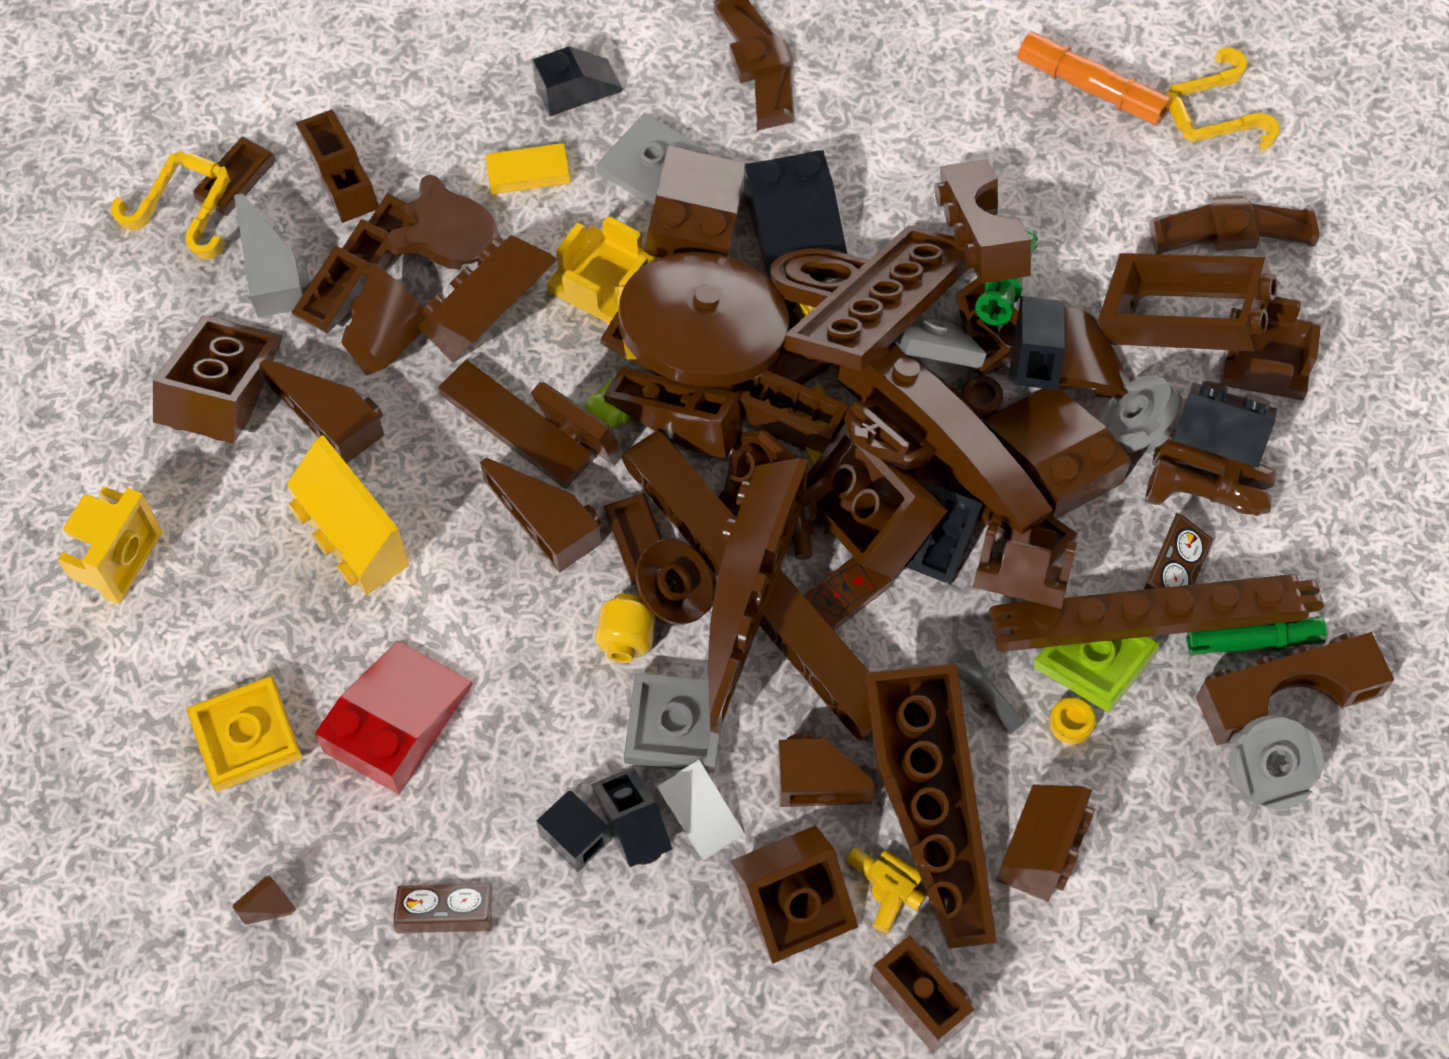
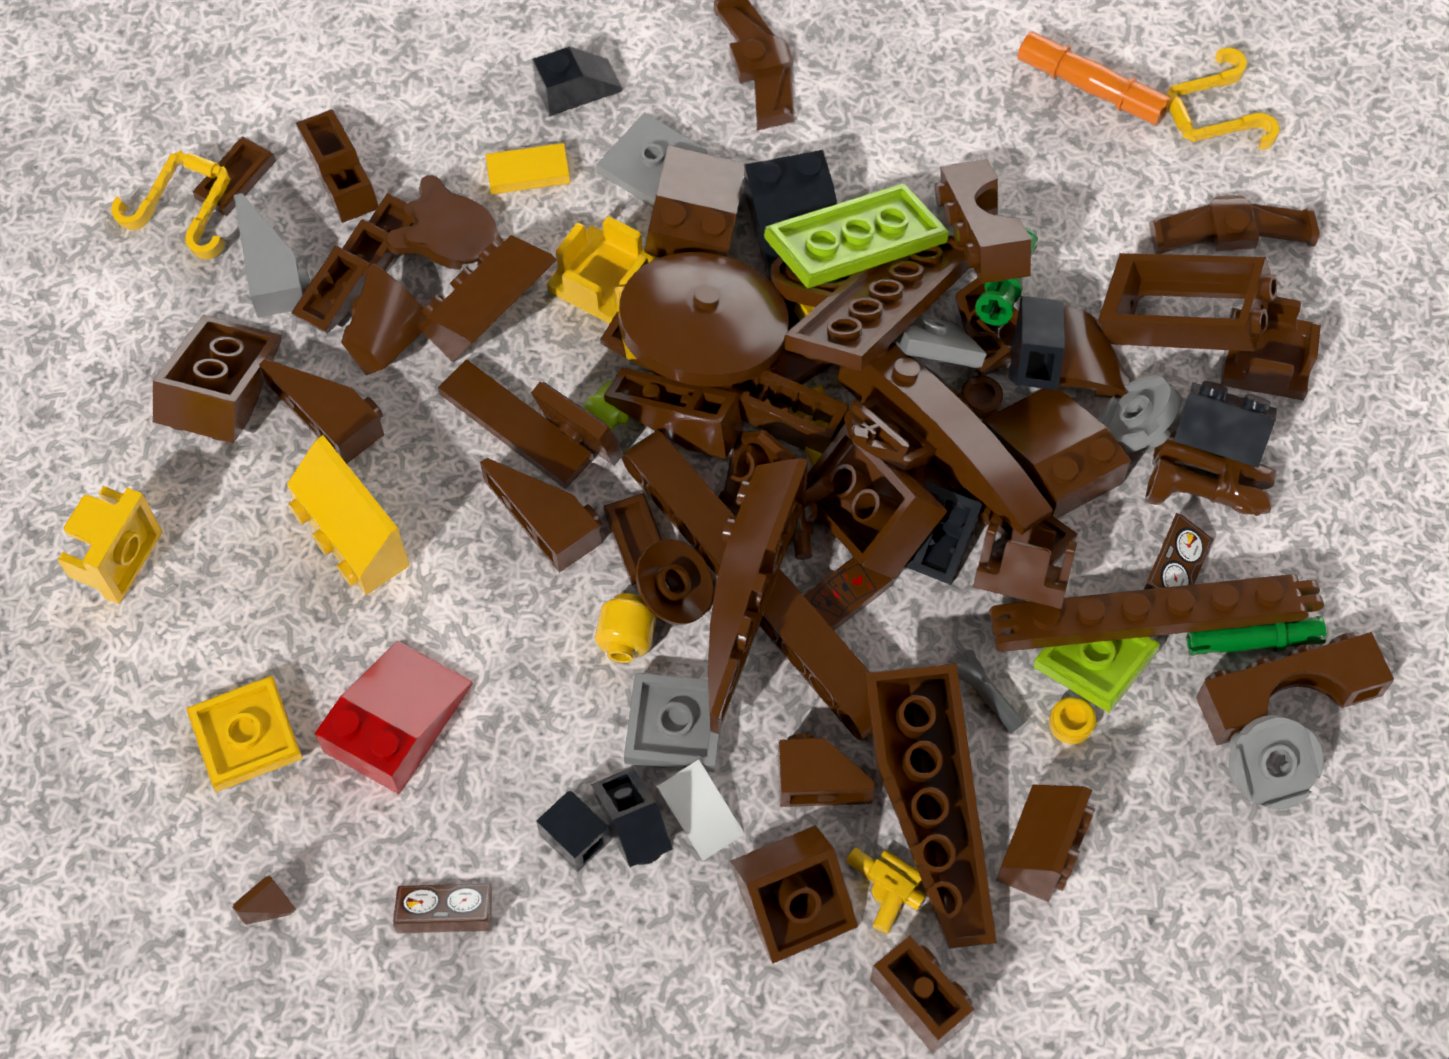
none -> lime tile [764,183,949,289]

